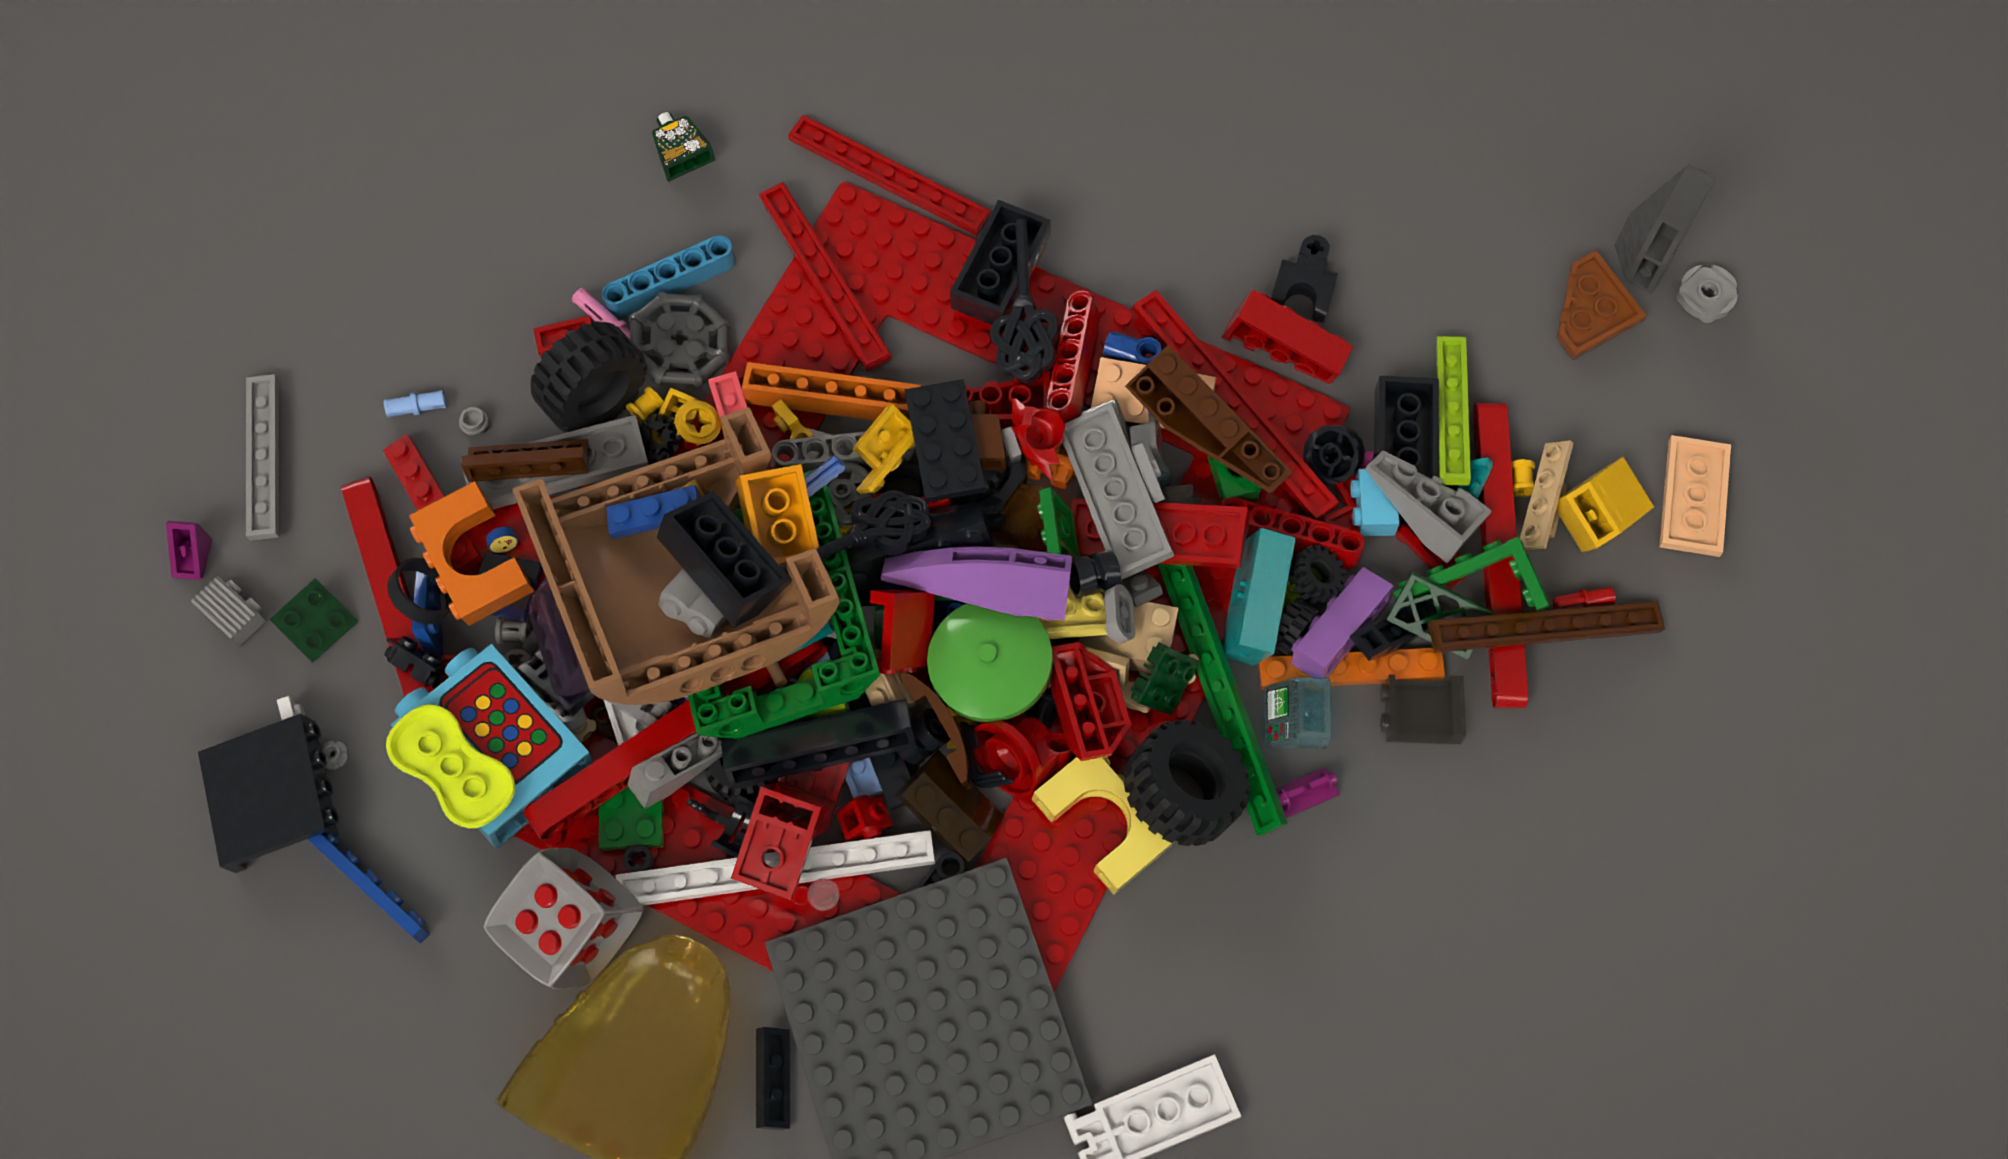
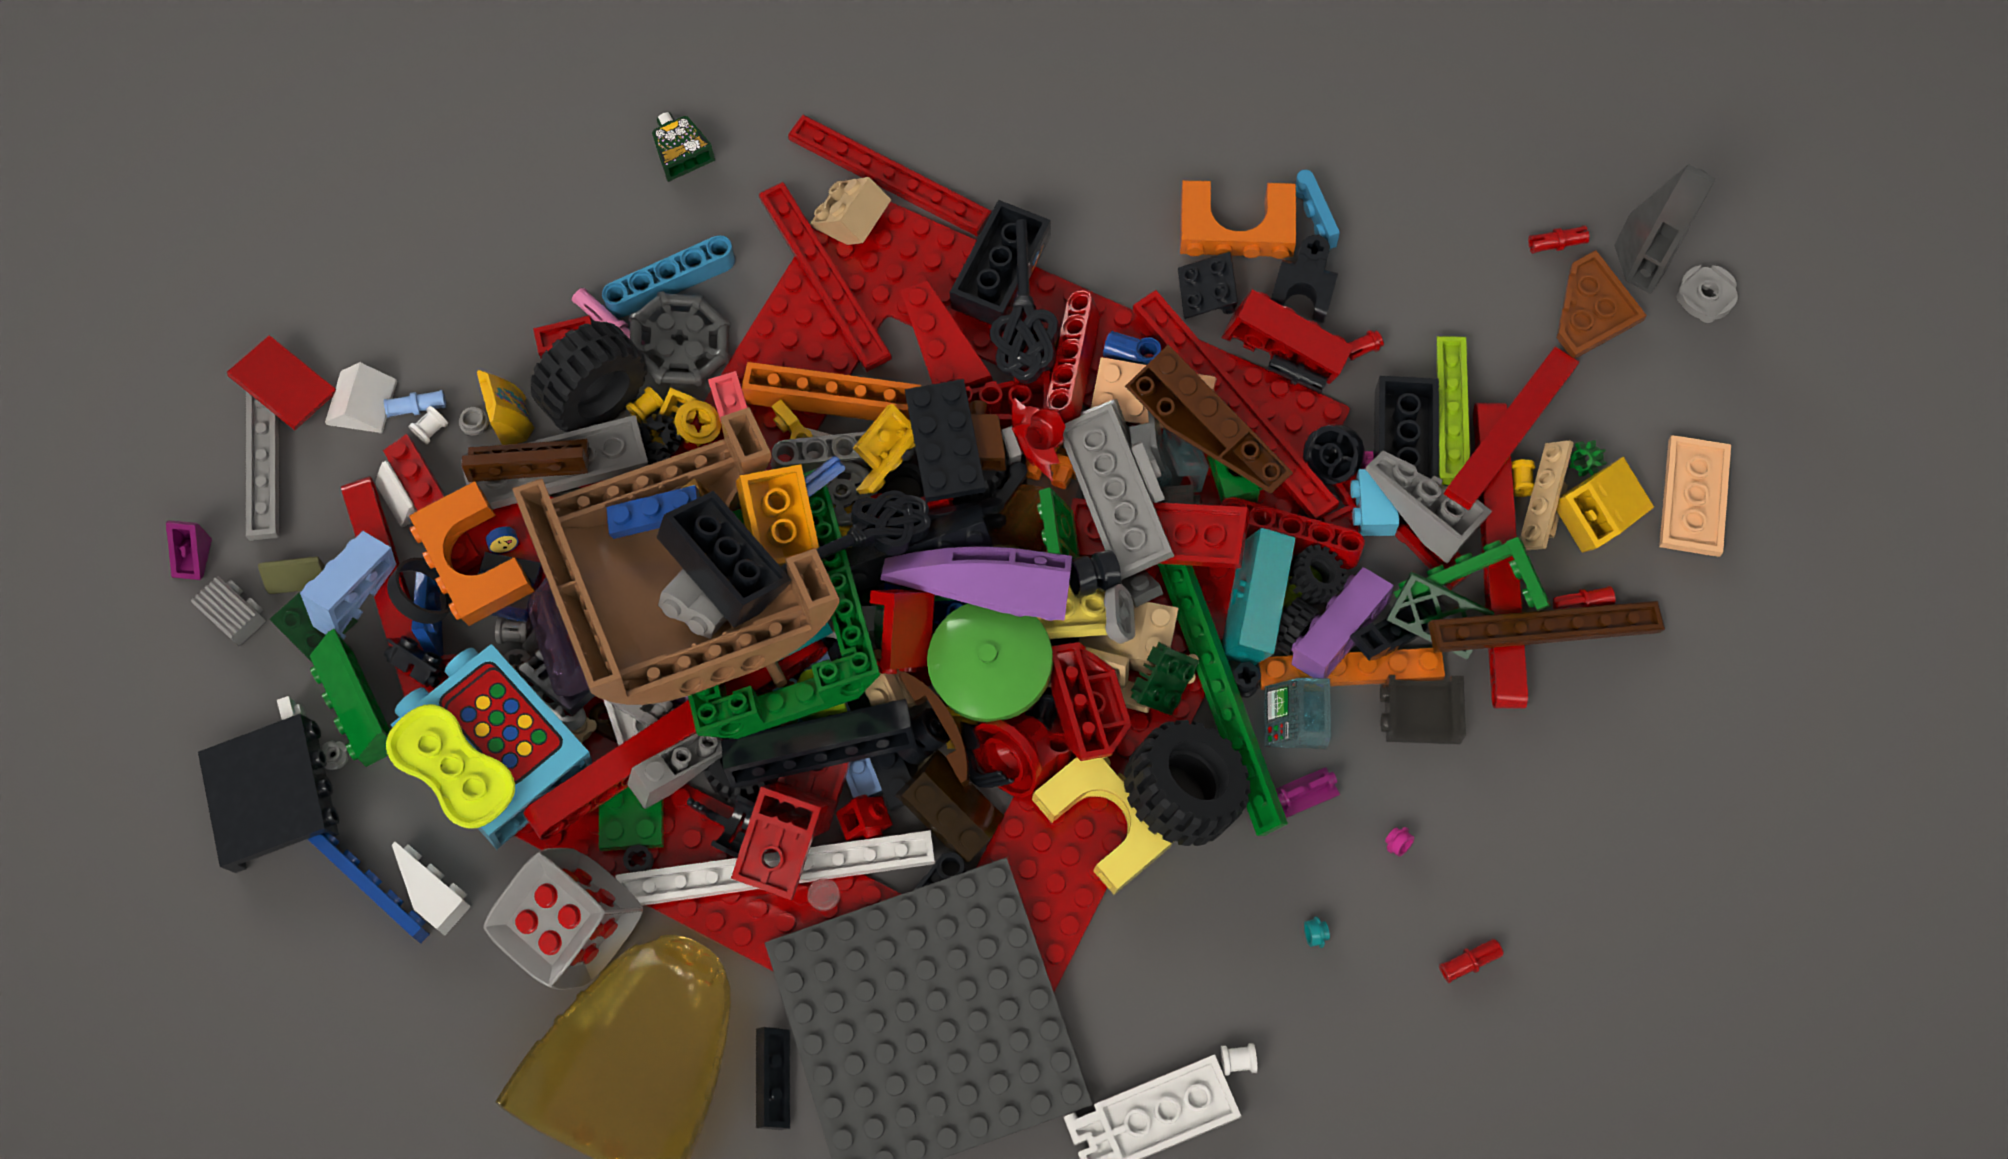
none -> red tile [227,335,336,431]
none -> olive slope [258,556,325,594]
none -> light blue wedge [300,531,396,639]
none -> green slope [310,629,391,767]
none -> white slope [325,362,398,433]
none -> white slope [375,461,417,527]
none -> white slope [392,842,471,936]
none -> white bush [408,406,448,444]
none -> yellow slope [477,370,535,445]
none -> tan slope [810,177,891,245]
none -> red wedge [900,281,993,389]
none -> clear light blue panel [1161,428,1209,492]
none -> black hinge [1178,252,1238,319]
none -> orange arch [1180,180,1296,259]
none -> white bush [1221,1043,1257,1076]
none -> black bush [1233,662,1261,698]
none -> black pin [1267,353,1328,394]
none -> dark azure plate [1296,169,1340,249]
none -> teal plate [1304,916,1330,948]
none -> red pin [1347,330,1384,361]
none -> dark pink plate [1385,827,1414,857]
none -> red axle [1439,939,1504,983]
none -> red tile [1443,347,1580,511]
none -> red pin [1528,225,1589,254]
none -> green gear [1569,440,1607,477]

